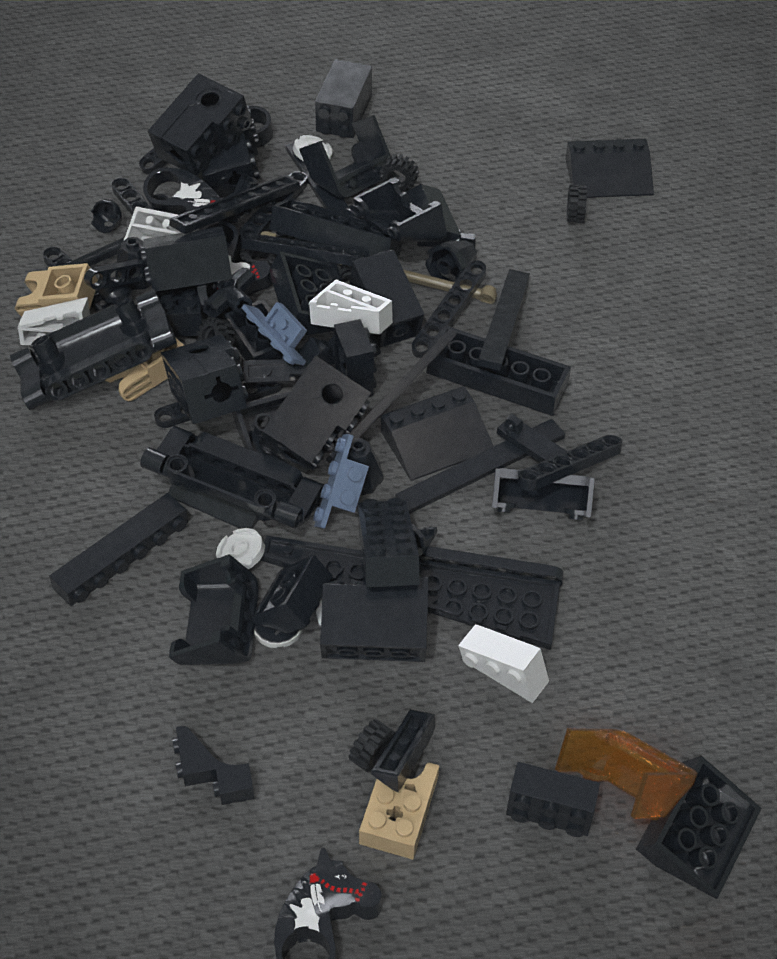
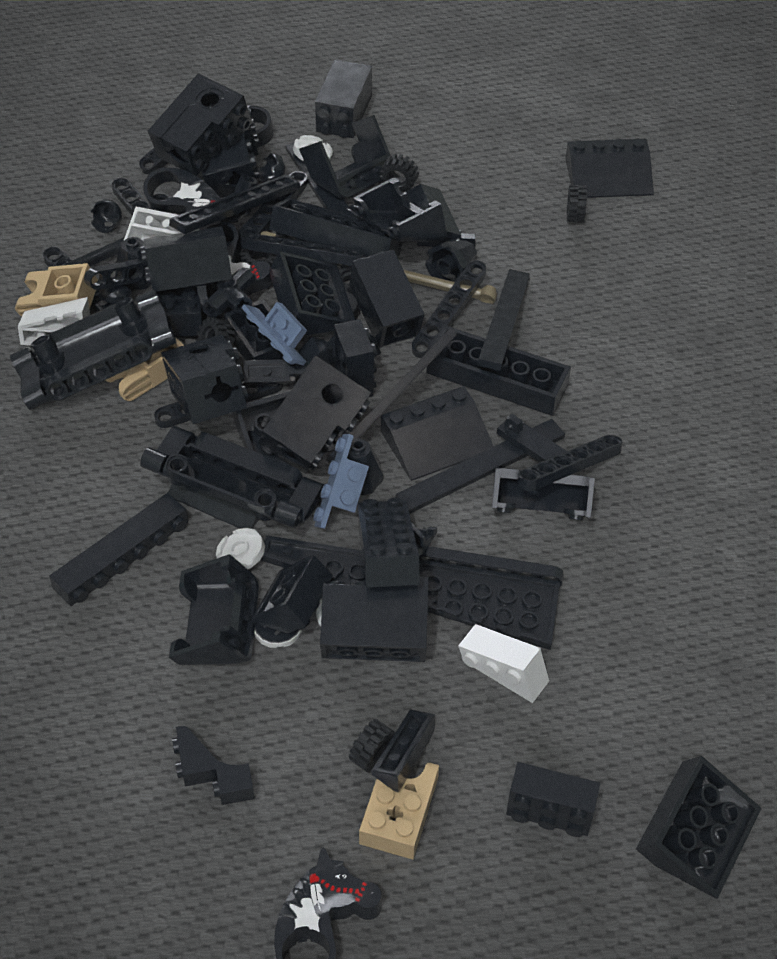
white wedge [309,280,392,334] -> none
clear orange windscreen [555,728,697,820] -> none
none -> black hair [259,153,286,183]

